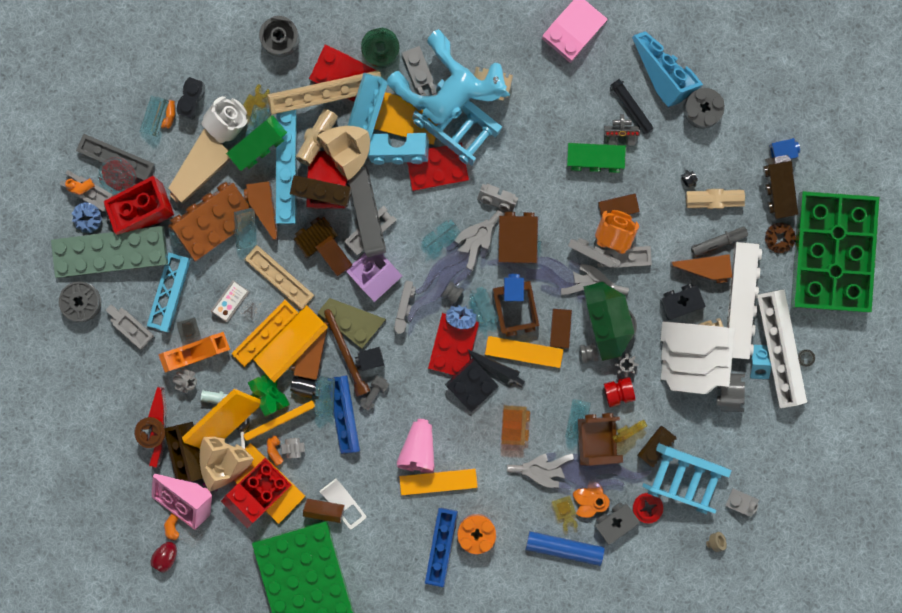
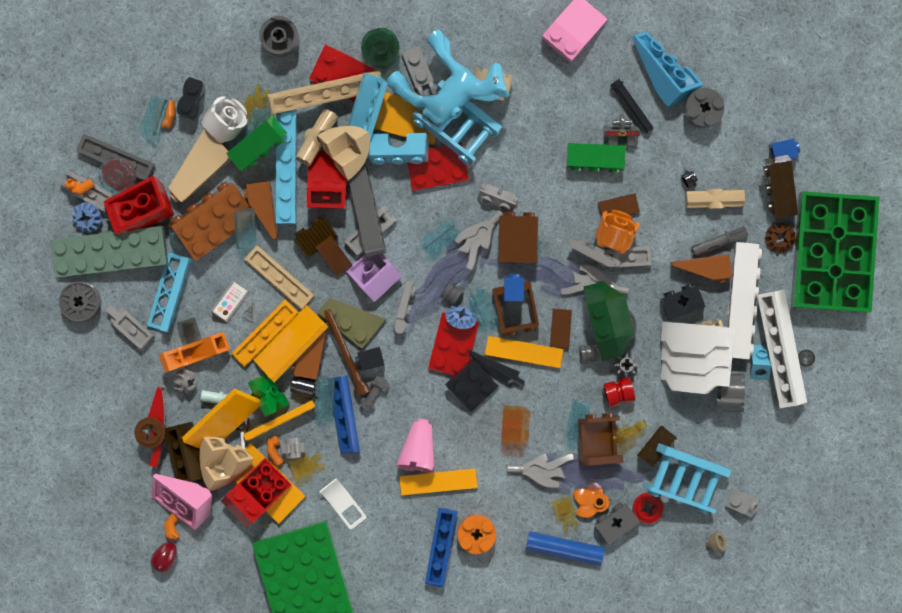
dark brown brick [290,175,352,208] -> none
reddish brown tile [303,498,345,523] -> none
none -> clear yellow plate [289,453,325,480]

